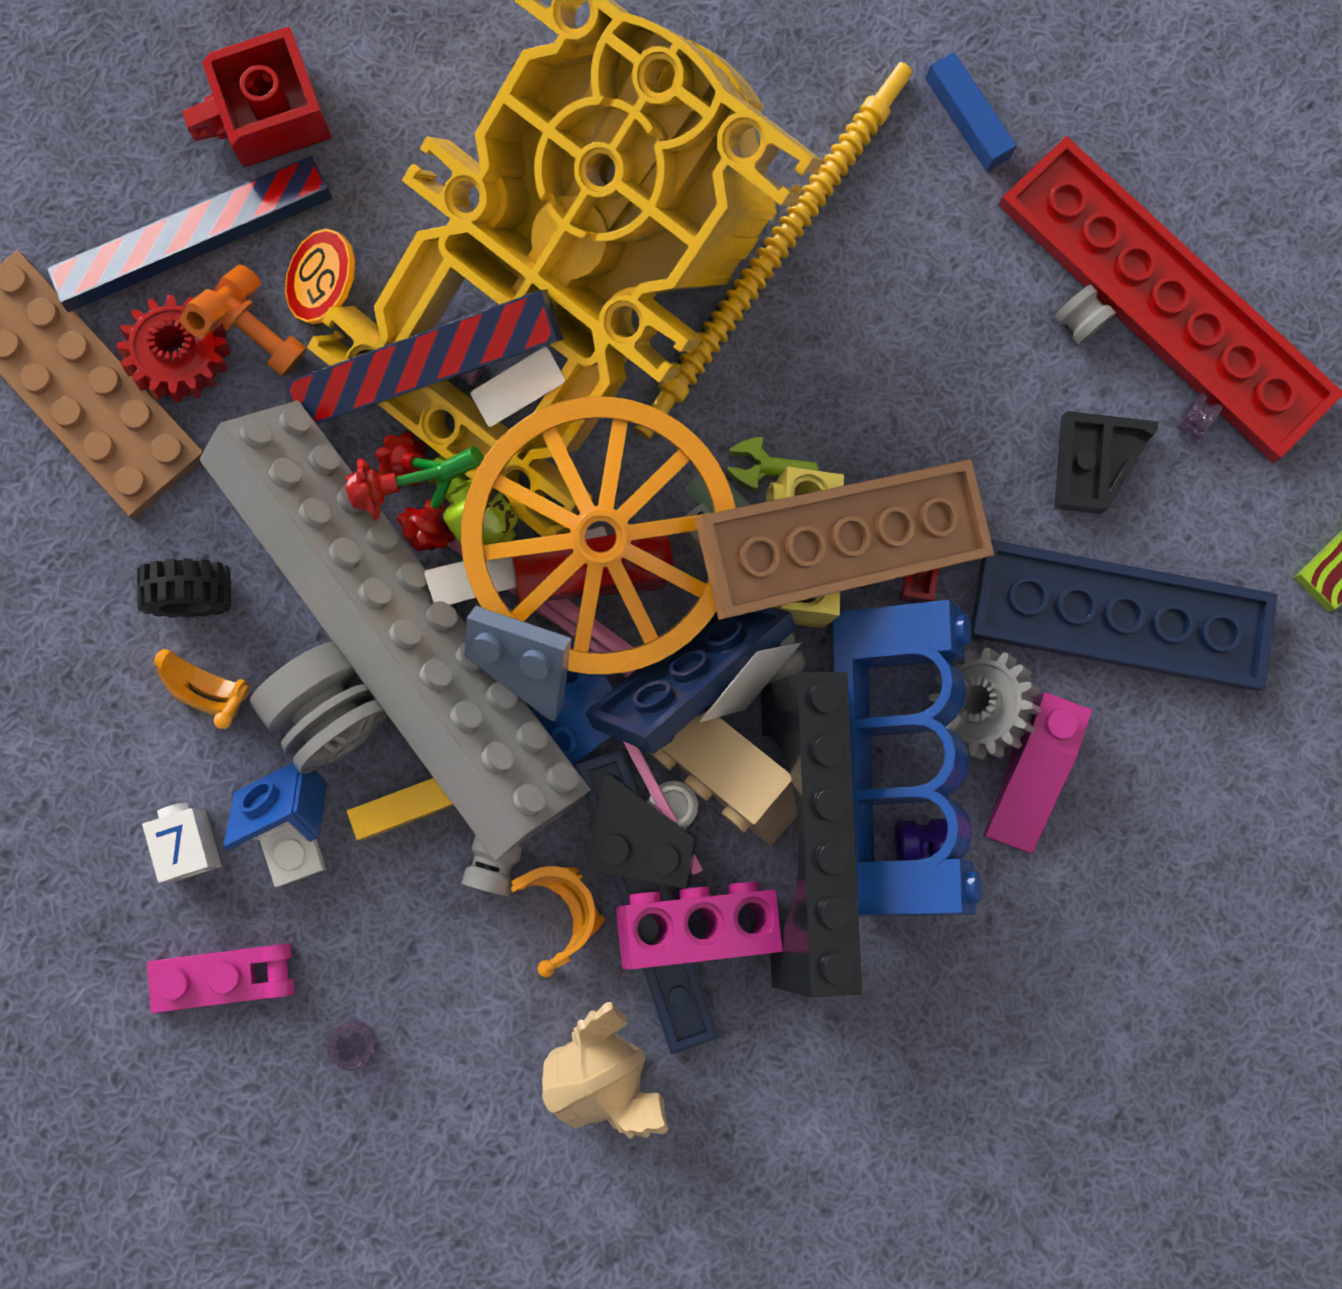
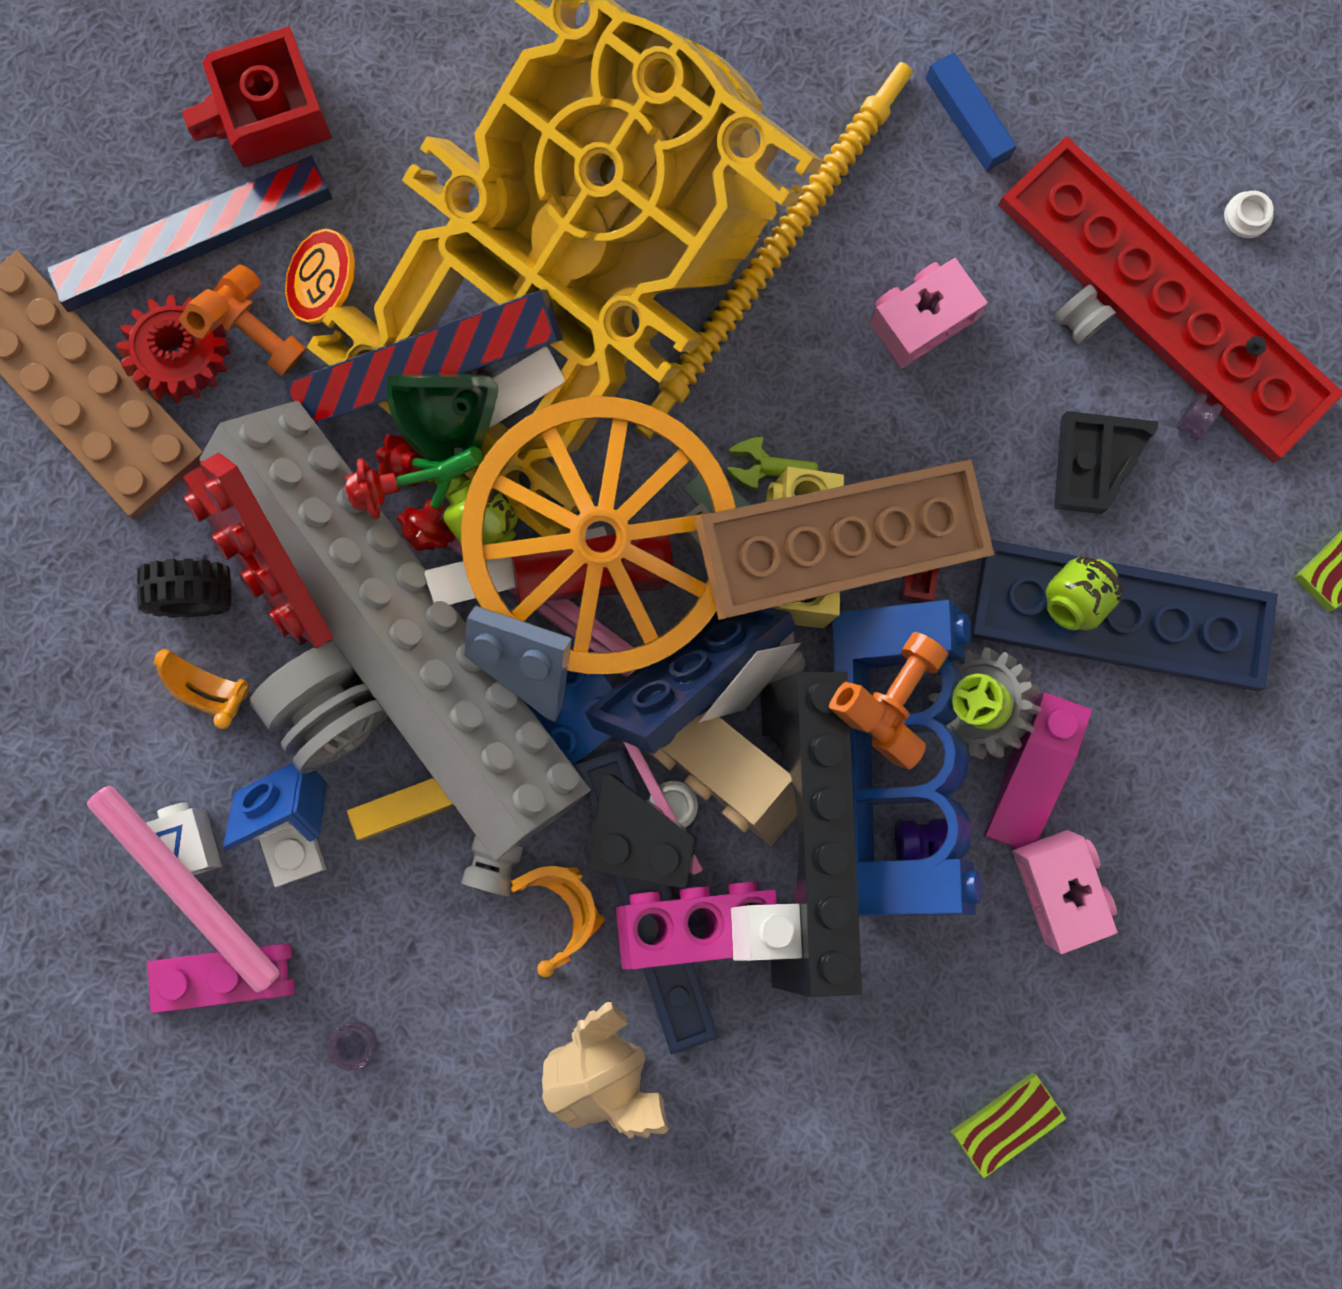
none -> bright pink axle [87,786,280,993]
none -> red plate [183,452,334,649]
none -> dark green hat [386,374,498,462]
none -> white brick [731,904,802,961]
none -> orange bar [829,632,948,770]
none -> bright pink brick [870,257,988,369]
none -> tile [950,1073,1066,1179]
none -> lime wheel [952,673,1013,731]
none -> bright pink brick [1012,830,1118,955]
none -> lime head [1046,557,1122,631]
none -> white plate [1224,191,1274,238]
none -> black piece [1246,336,1266,356]

